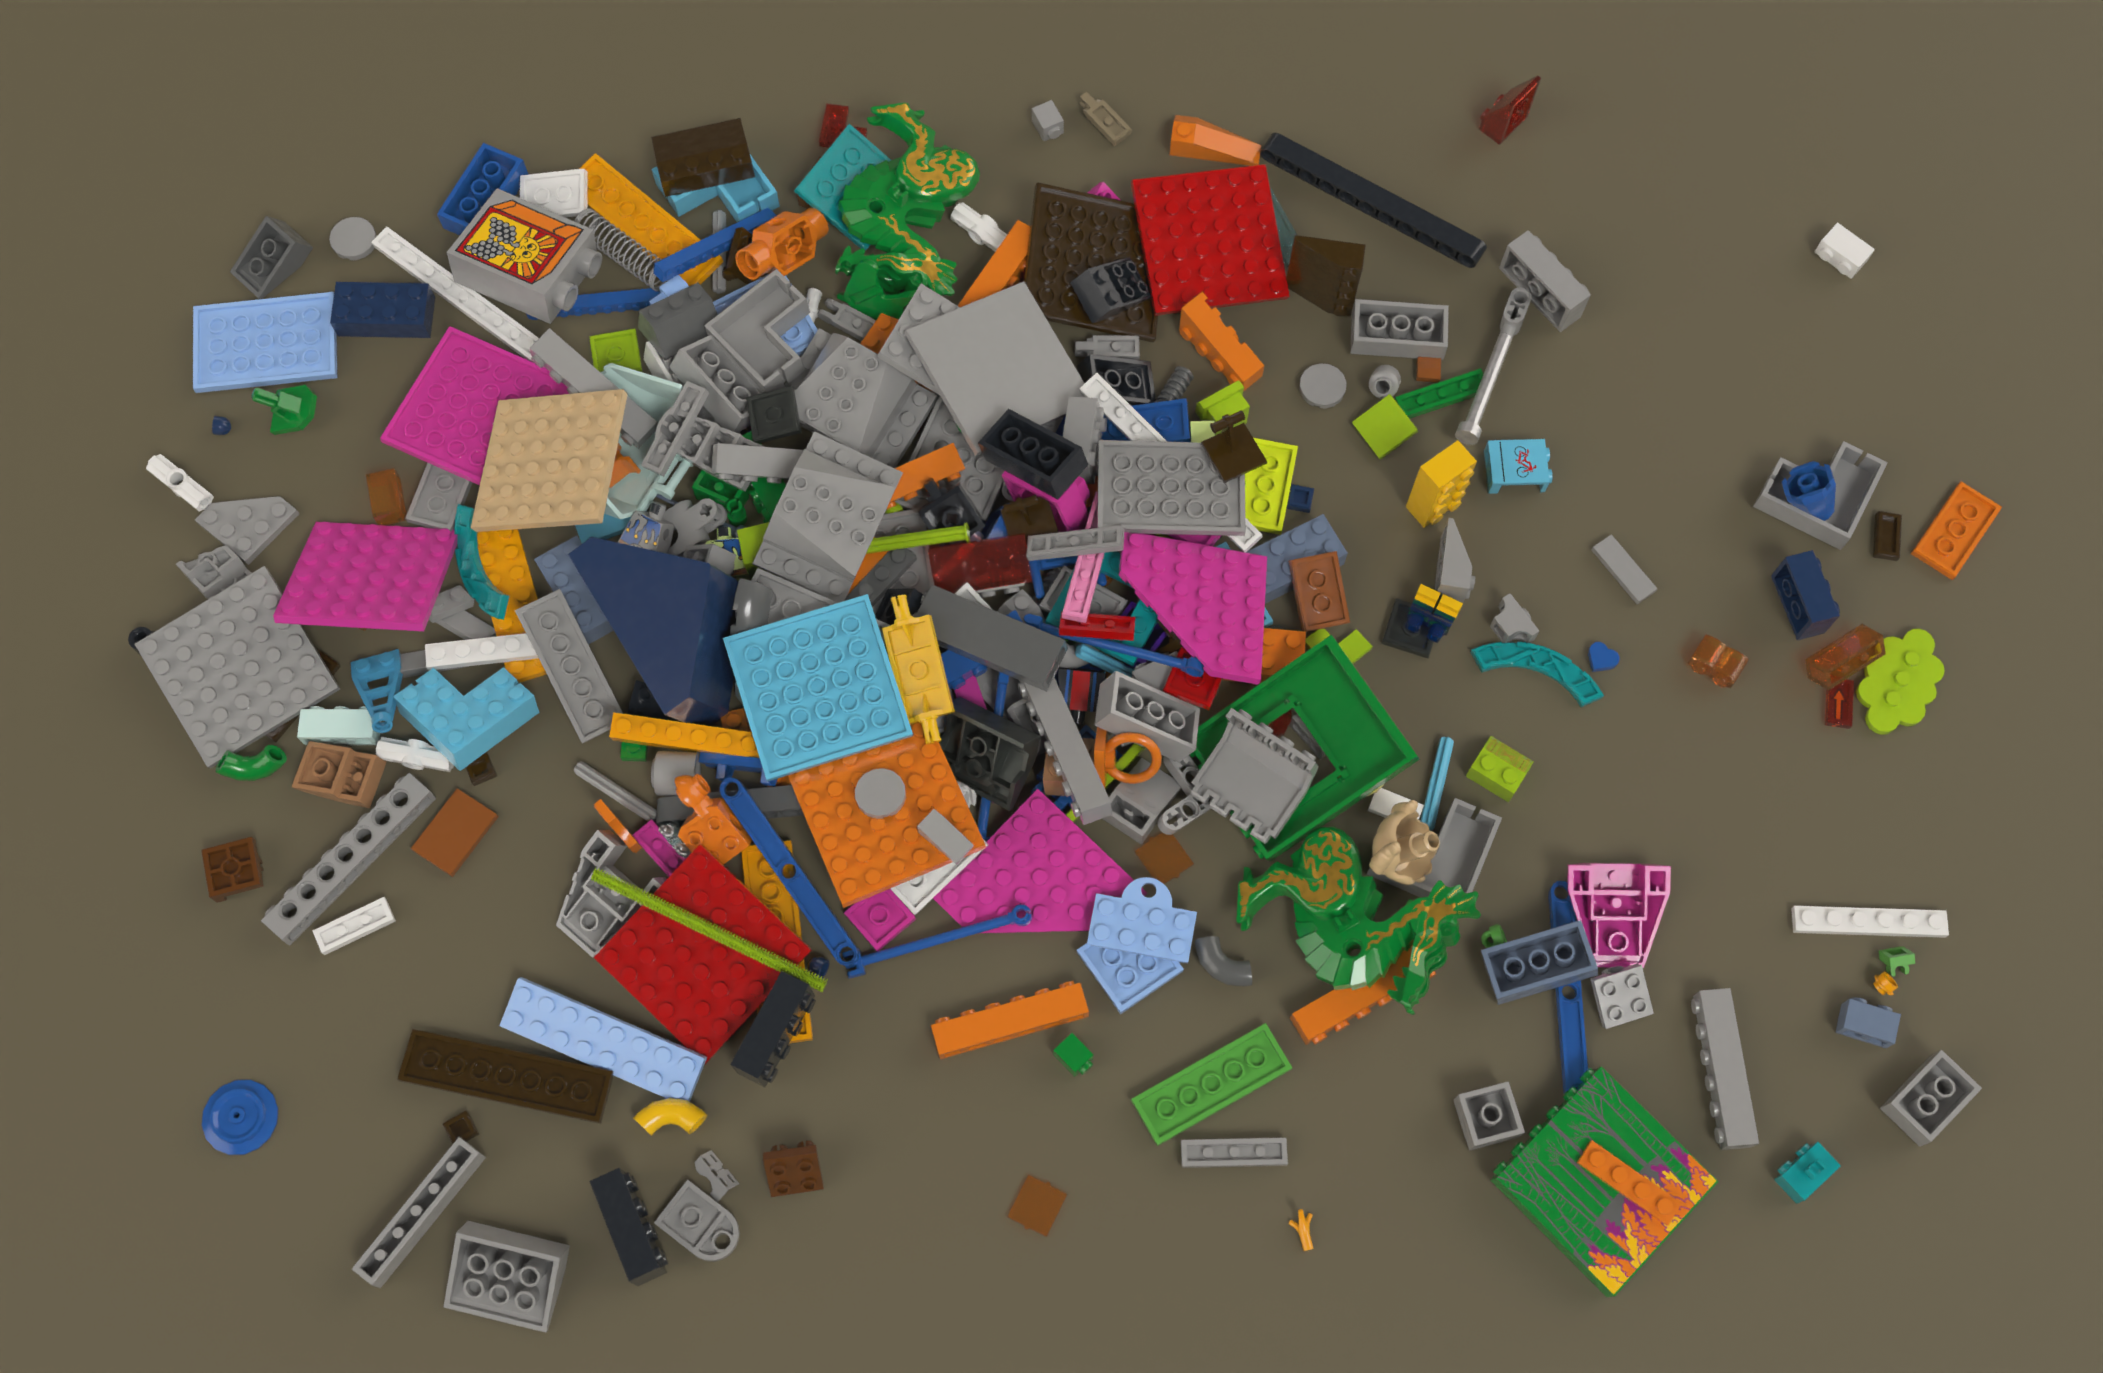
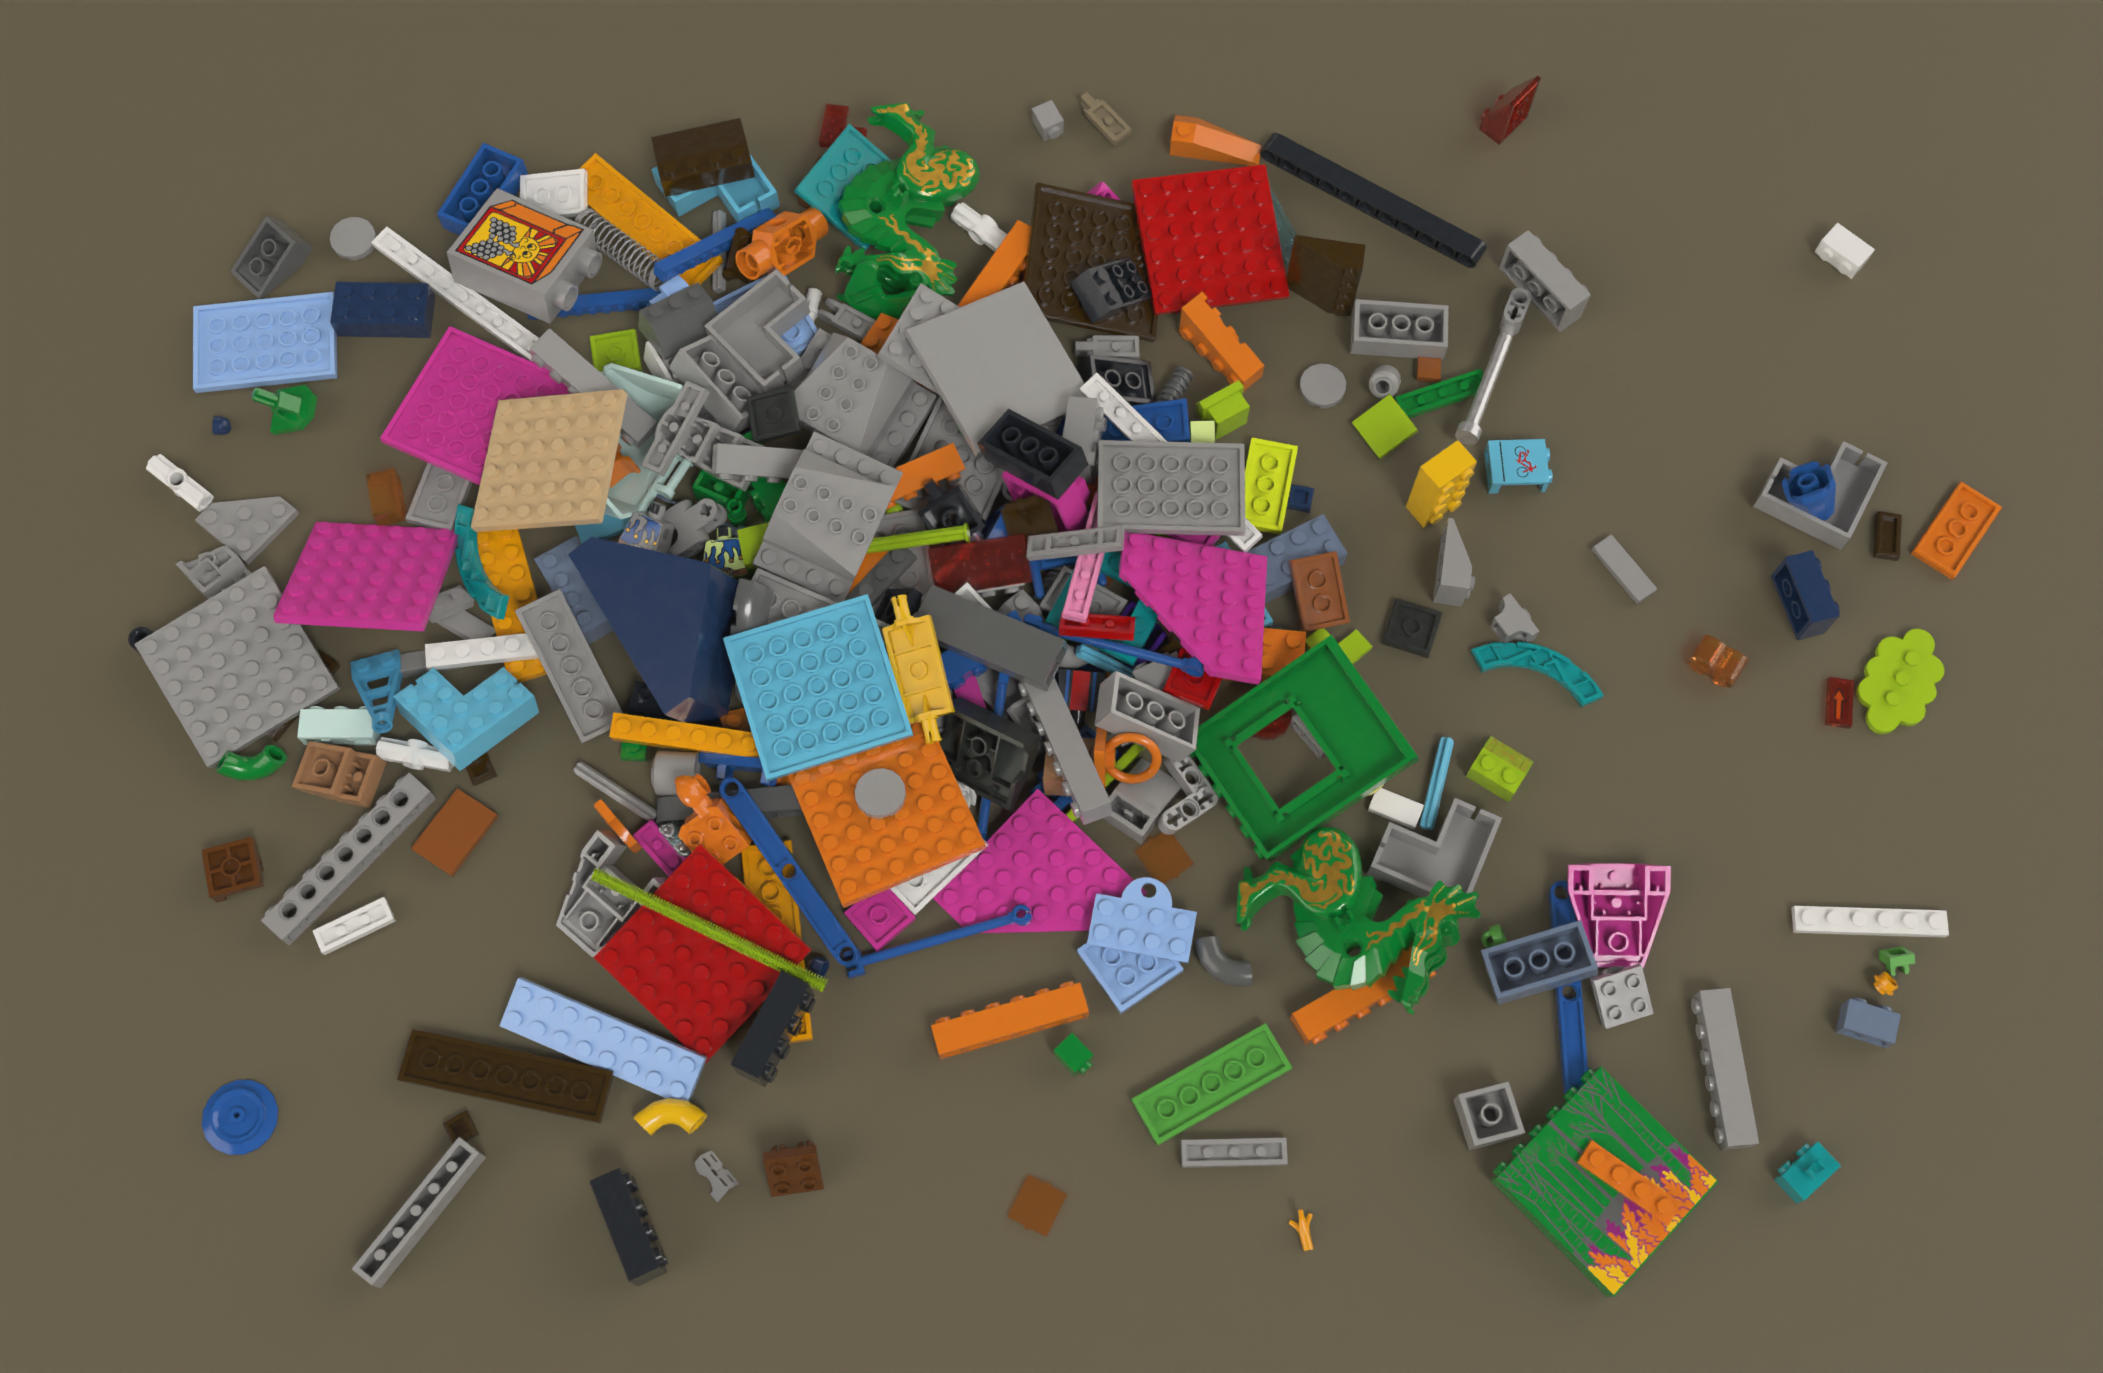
light grey slope [444,1221,570,1333] -> none
light grey tile [654,1179,740,1262] -> none
light grey slope [683,544,736,575] -> none
light grey slope [917,809,974,865] -> none
light grey hinge [1190,708,1318,844] -> none
dark brown plate [1201,410,1267,483] -> none
tan piece [1369,800,1440,885] -> none
clear blue hips [1406,584,1463,643] -> none
blue tile [1588,642,1620,672] -> none
clear orange brick [1805,624,1886,690] -> none
light grey brick [1880,1050,1982,1147] -> none

